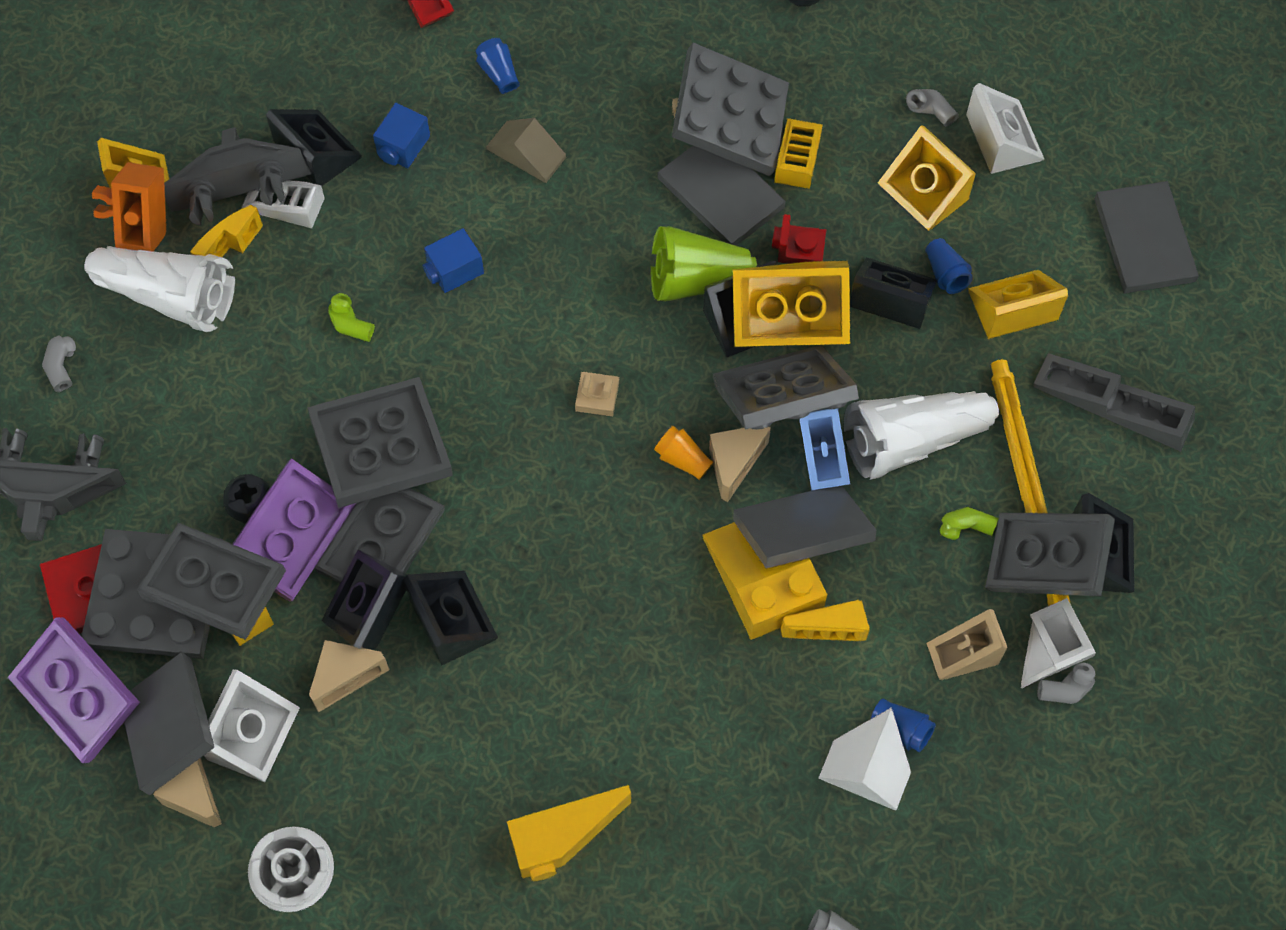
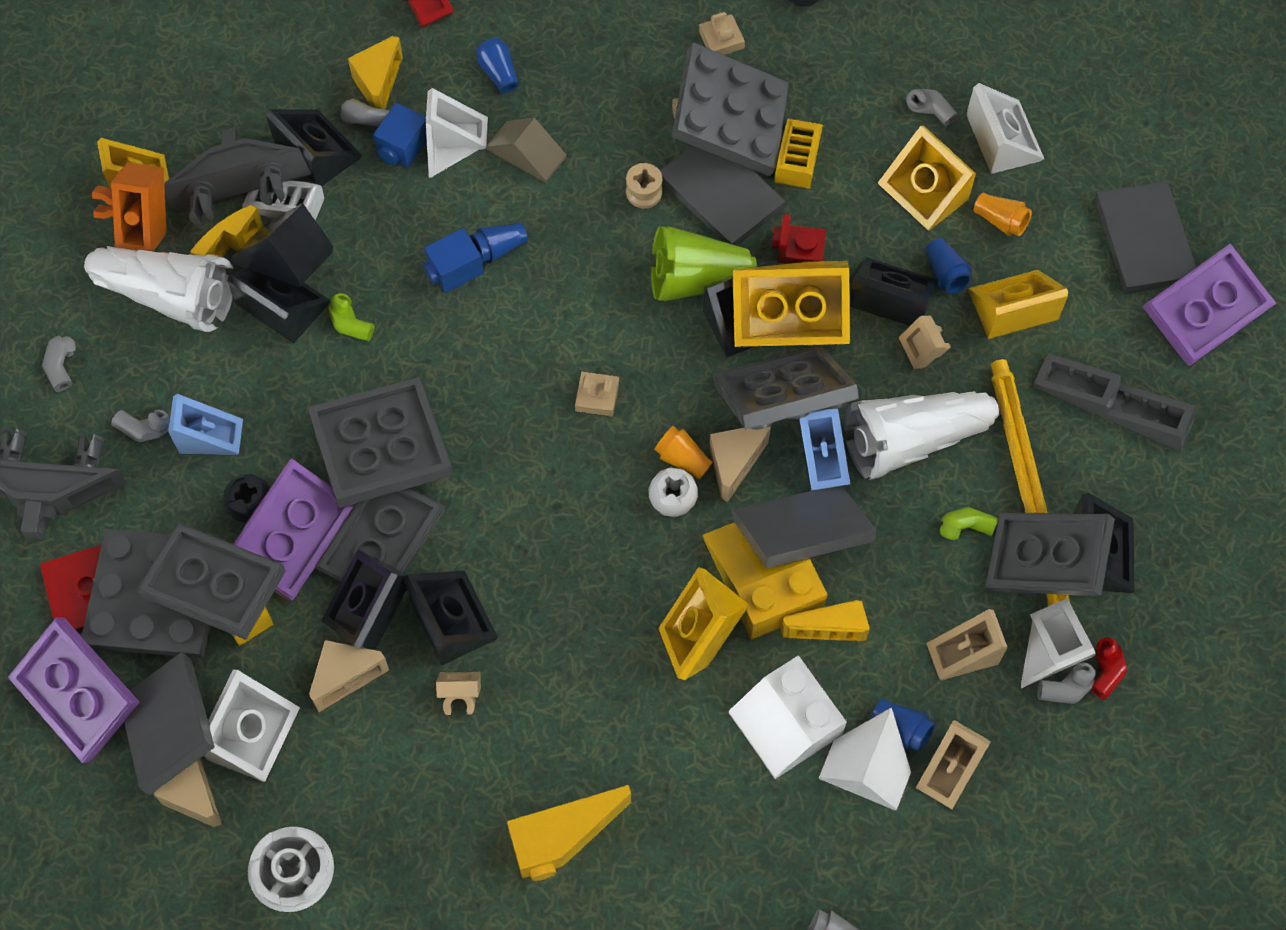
none -> light grey arm [111,410,170,442]
none -> light blue slope [168,394,243,455]
none -> black slope [227,269,331,343]
none -> black slope [231,203,333,287]
none -> light grey arm [340,99,390,127]
none -> yellow slope [348,36,403,109]
none -> white slope [426,88,488,178]
none -> tan tile [436,672,481,715]
none -> blue cone [470,222,528,263]
none -> tan wheel [626,163,663,209]
none -> white piece [648,467,698,517]
none -> yellow slope [658,567,749,680]
none -> tan tile [699,12,745,55]
none -> white slope [728,655,846,779]
none -> tan tile [898,316,951,369]
none -> tan slope [916,720,991,809]
none -> light orange cone [973,192,1032,236]
none -> red arm [1091,637,1127,700]
none -> medium lavender tile [1142,243,1276,366]

